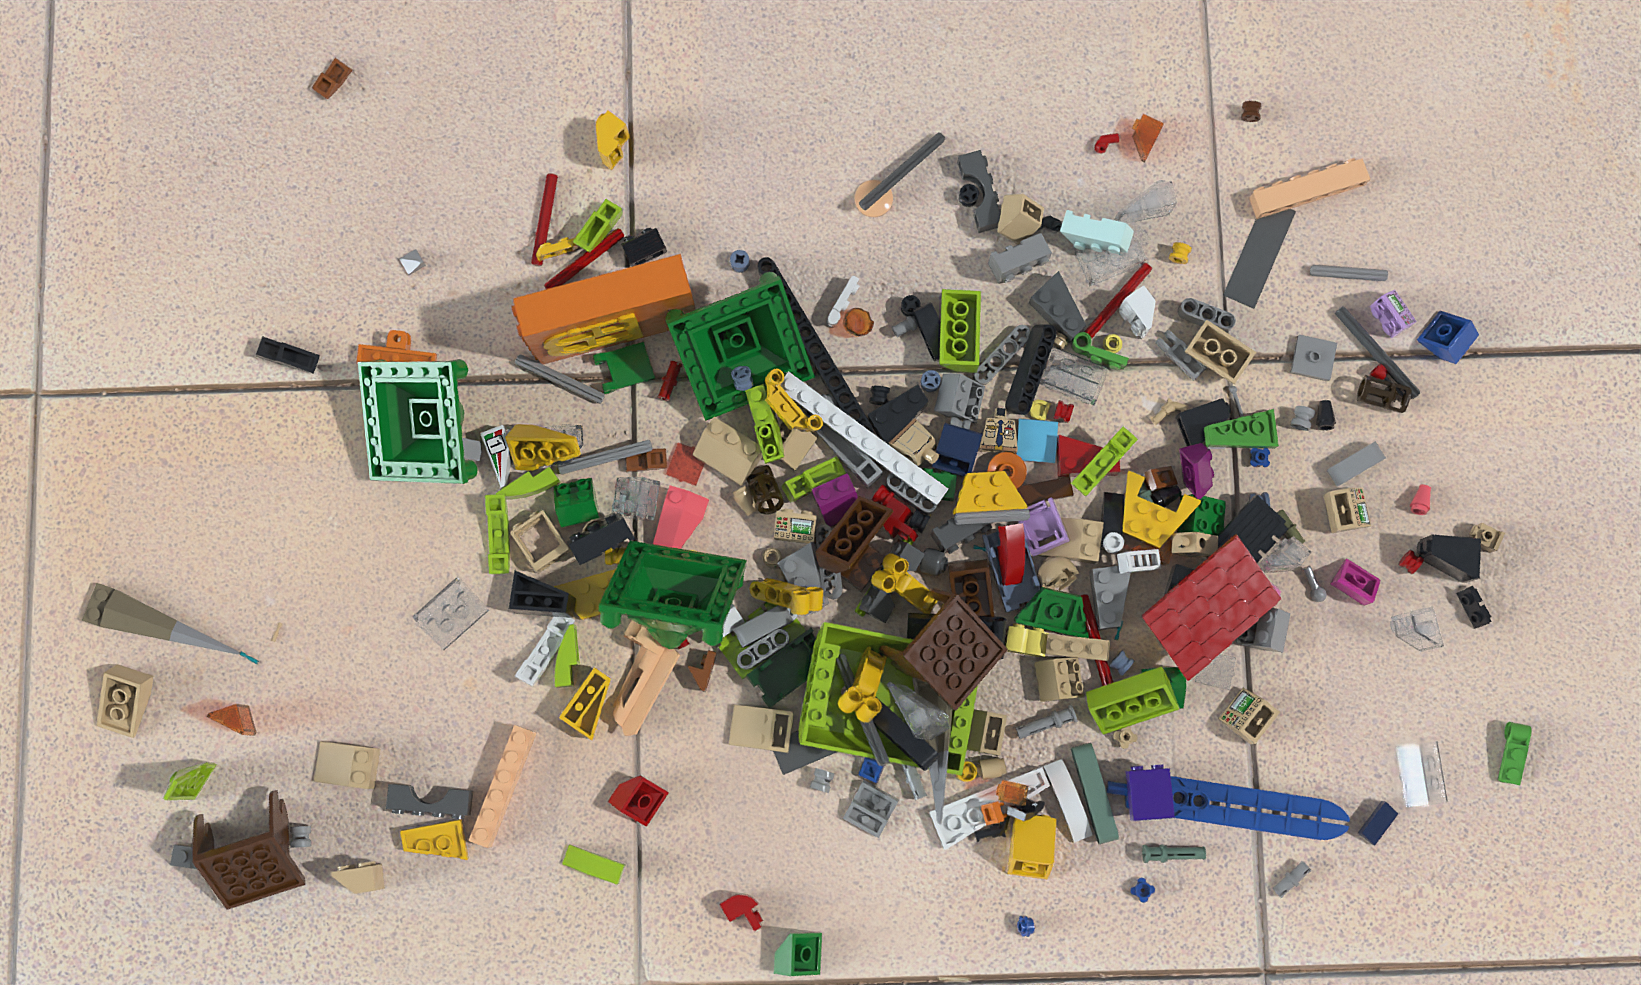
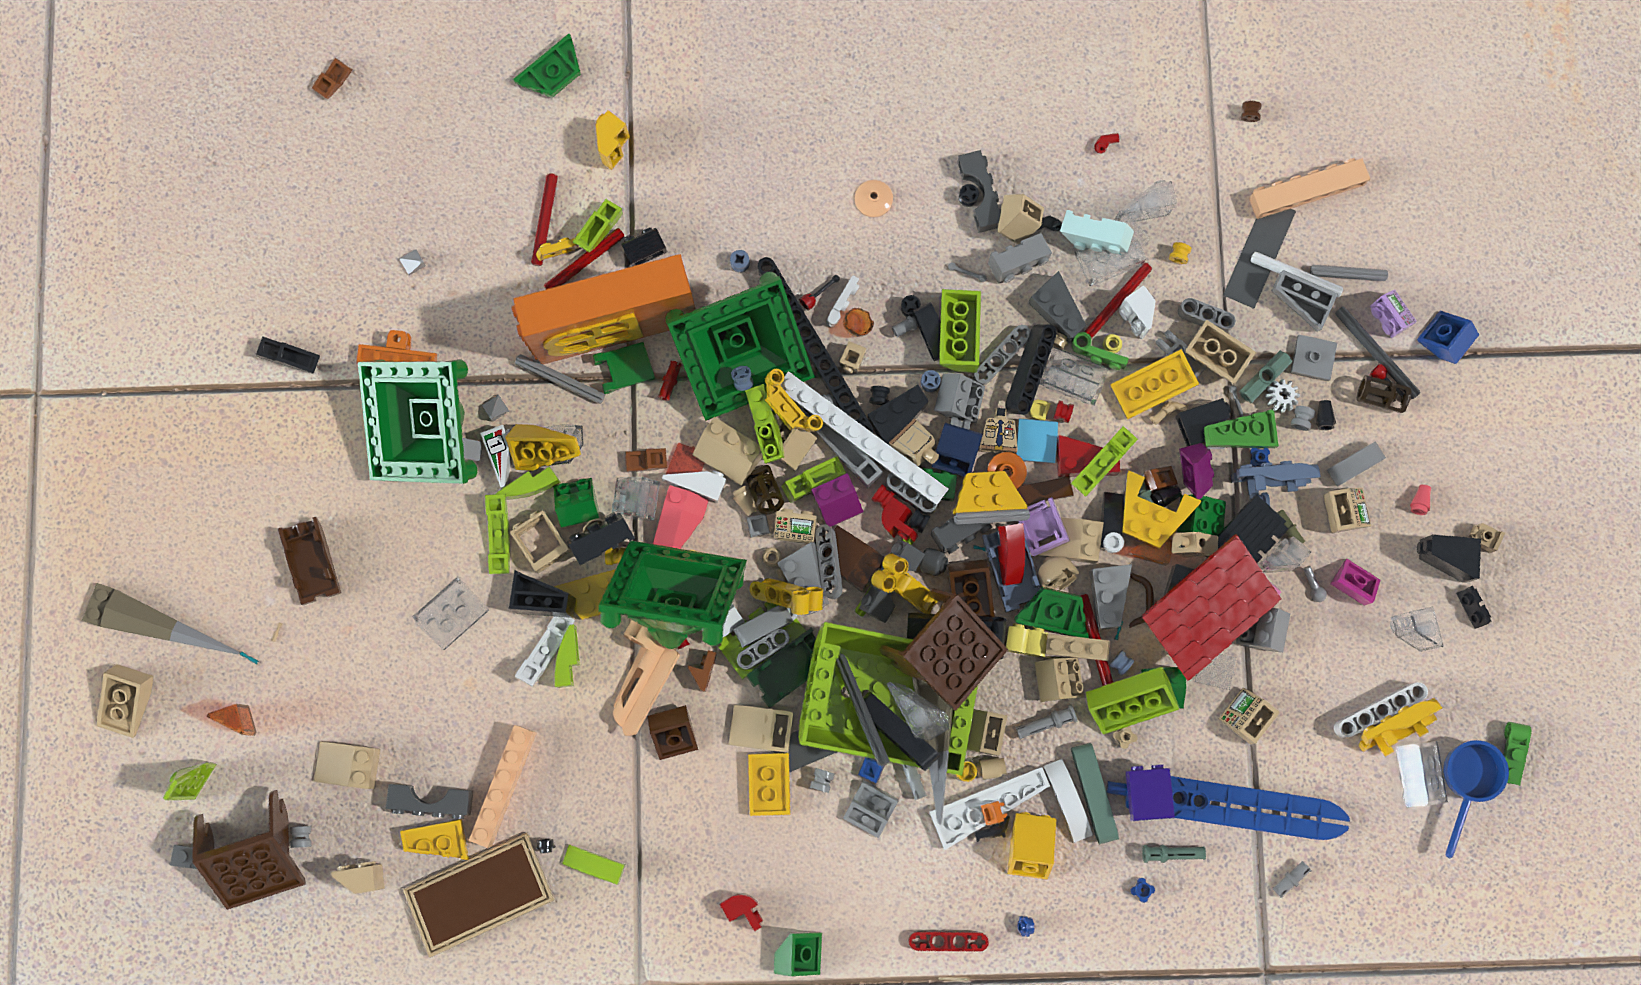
light grey axle [558,440,652,474] -> none
yellow wedge [559,667,611,740] -> none
red slope [608,775,669,827] -> none
reddish brown slope [816,496,893,574] -> none
yellow piece [838,646,887,723] -> none
dark grey axle [859,132,946,210] -> none
clear orange brick [996,780,1029,806] -> none
black slope [1007,797,1045,821] -> none
white slope [1117,549,1161,574] -> none
clear orange slope [1132,114,1164,163] -> none
dark blue slope [1358,801,1398,846] -> none
red wheel [1398,549,1424,575] -> none
none -> reddish brown piece [278,517,341,606]
none -> reddish brown door [403,832,555,958]
none -> light grey slope [482,395,509,421]
none -> green wing [513,34,581,98]
none -> black plate [535,839,556,853]
none -> reddish brown slope [647,705,698,760]
none -> white slope [662,470,726,503]
none -> light grey tile [747,514,770,538]
none -> yellow plate [748,753,791,816]
none -> hinge [799,275,840,311]
none -> tan brick [839,341,867,374]
none -> red beam [908,931,989,952]
none -> light grey hinge [948,263,987,282]
none -> yellow plate [1110,349,1199,420]
none -> reddish brown animal [1129,572,1154,628]
none -> sand blue piece [1230,461,1321,496]
none -> sand green piece [1239,350,1293,403]
none -> white axle [1251,252,1343,297]
none -> white gear [1265,379,1300,413]
none -> light grey wedge [1272,270,1338,332]
none -> white beam [1334,682,1428,738]
none -> yellow piece [1359,698,1443,757]
none -> blue piece [1443,740,1509,858]

